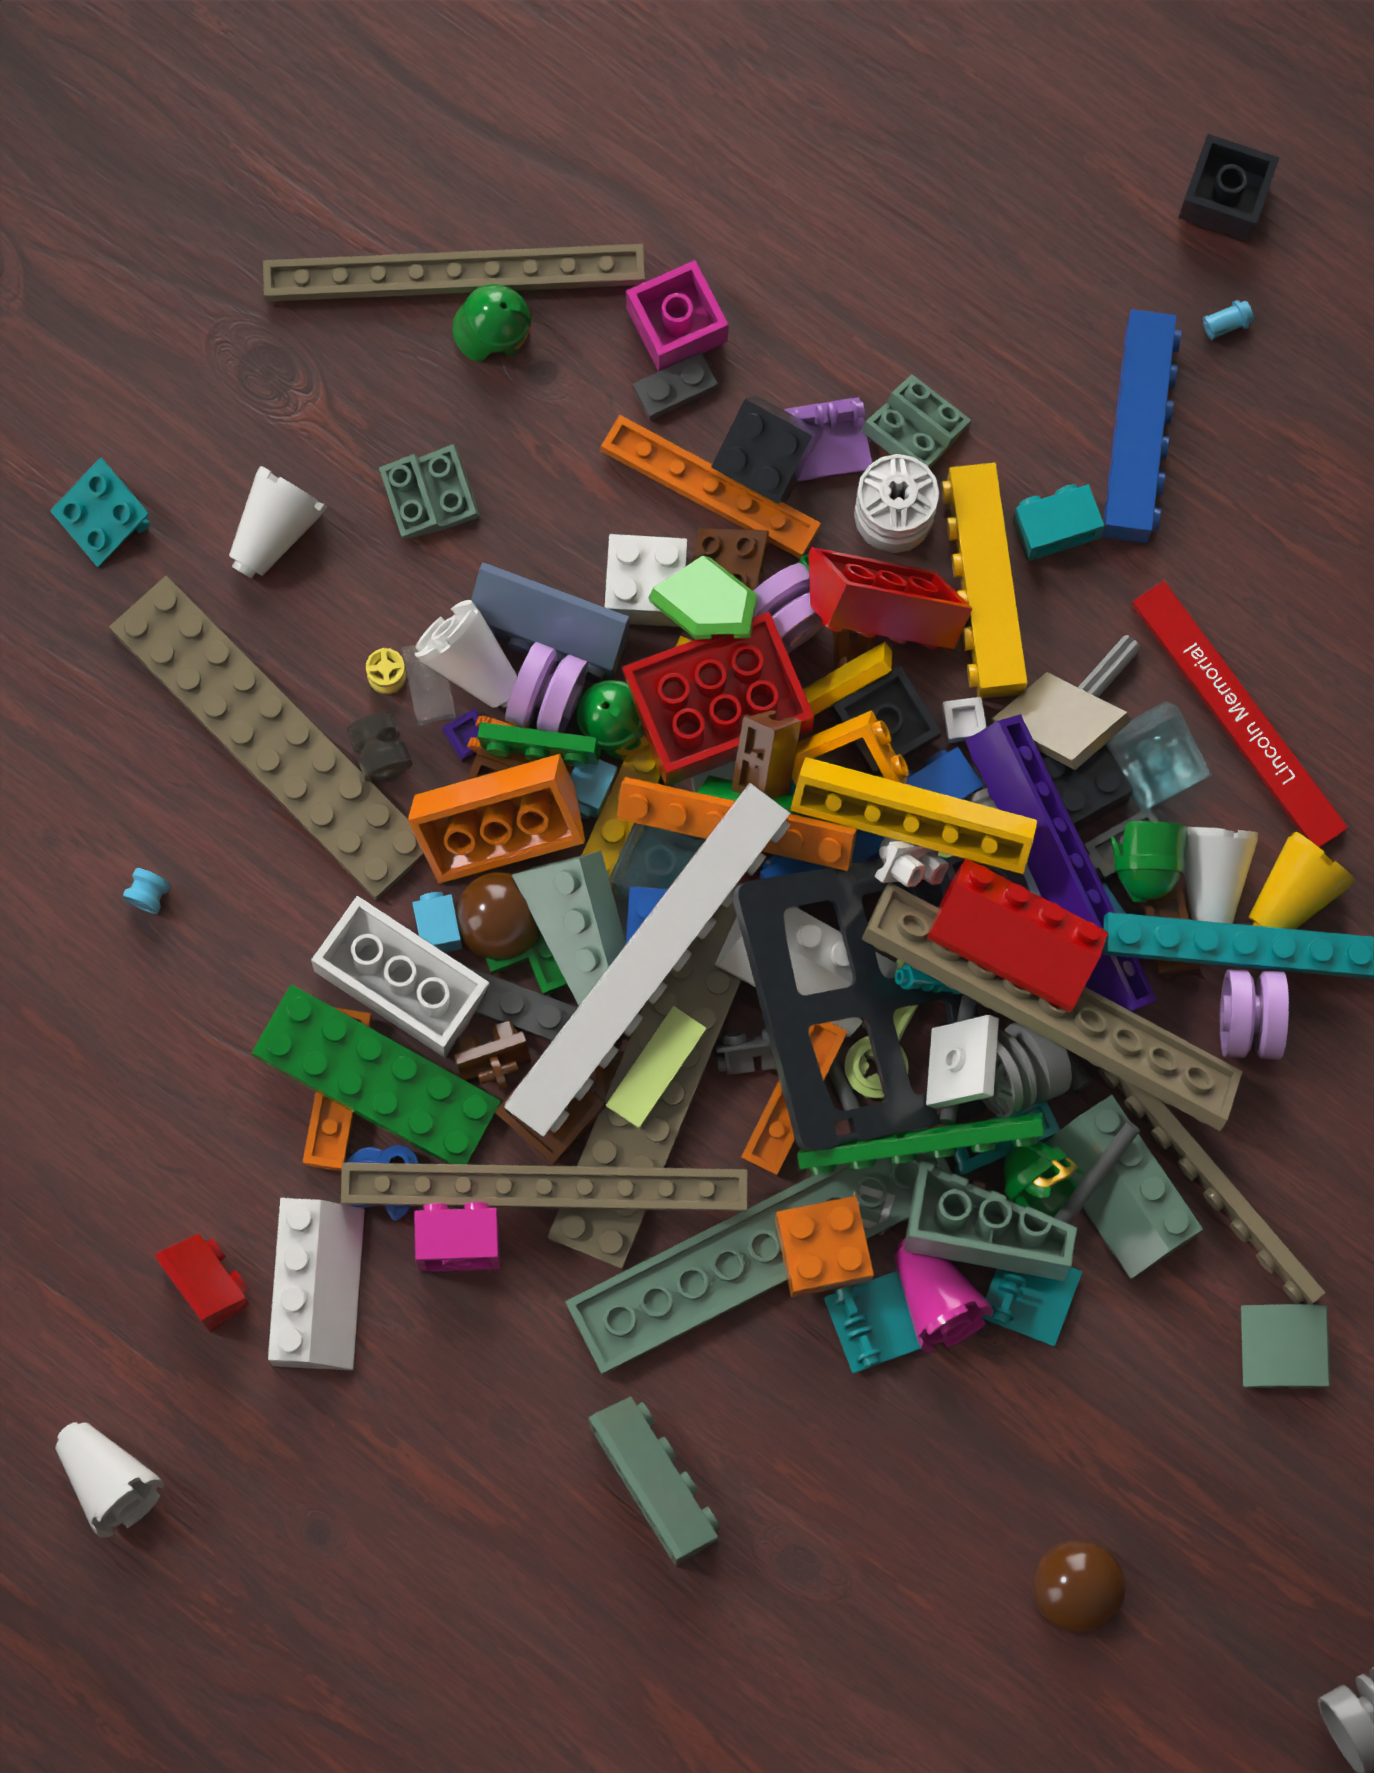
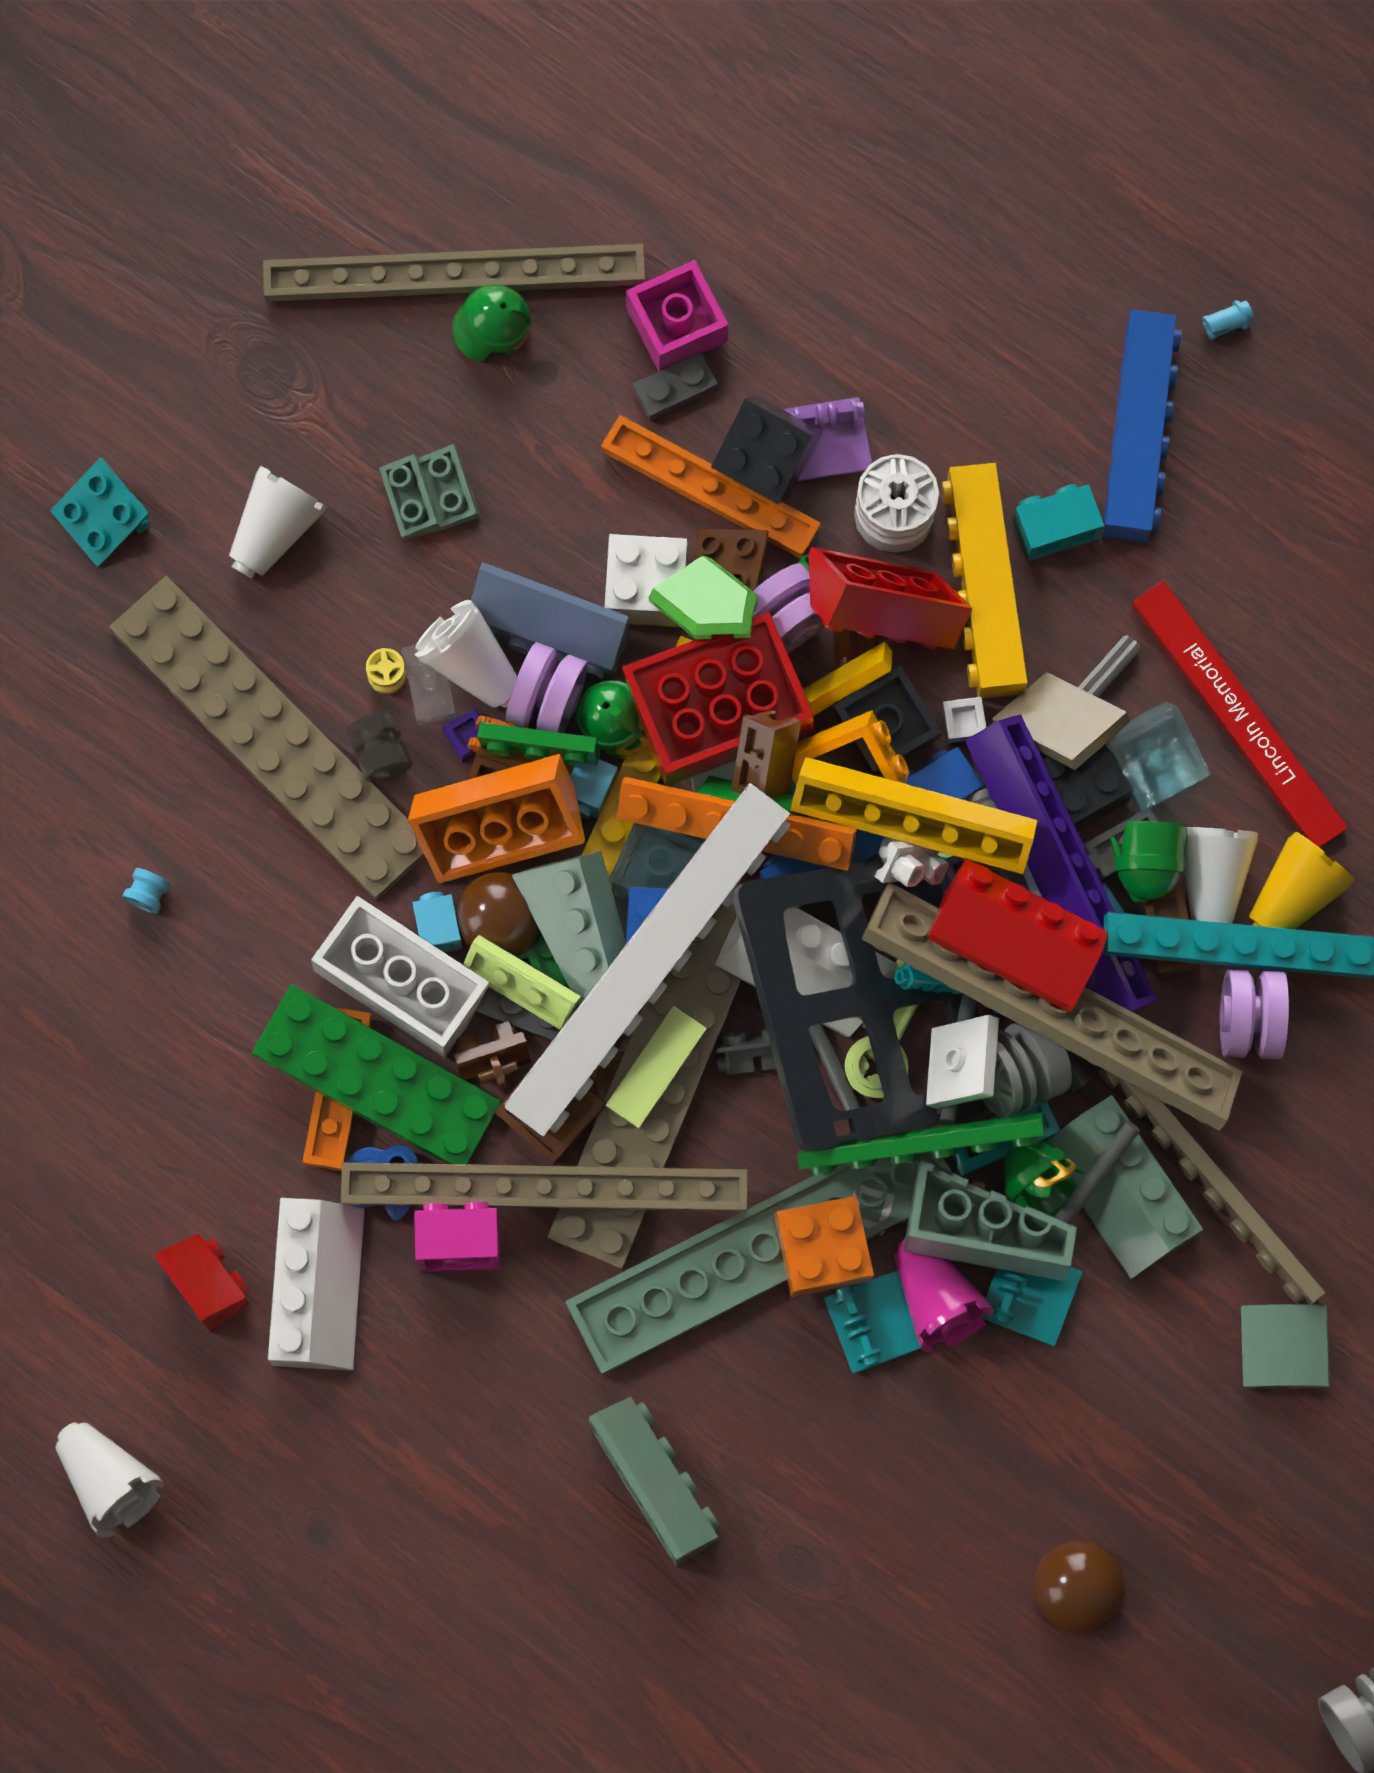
orange plate [741,1022,848,1176] -> none
sand green slope [861,375,971,469] -> none
black brick [1179,134,1280,242] -> none
none -> yellowish green tile [463,935,581,1030]

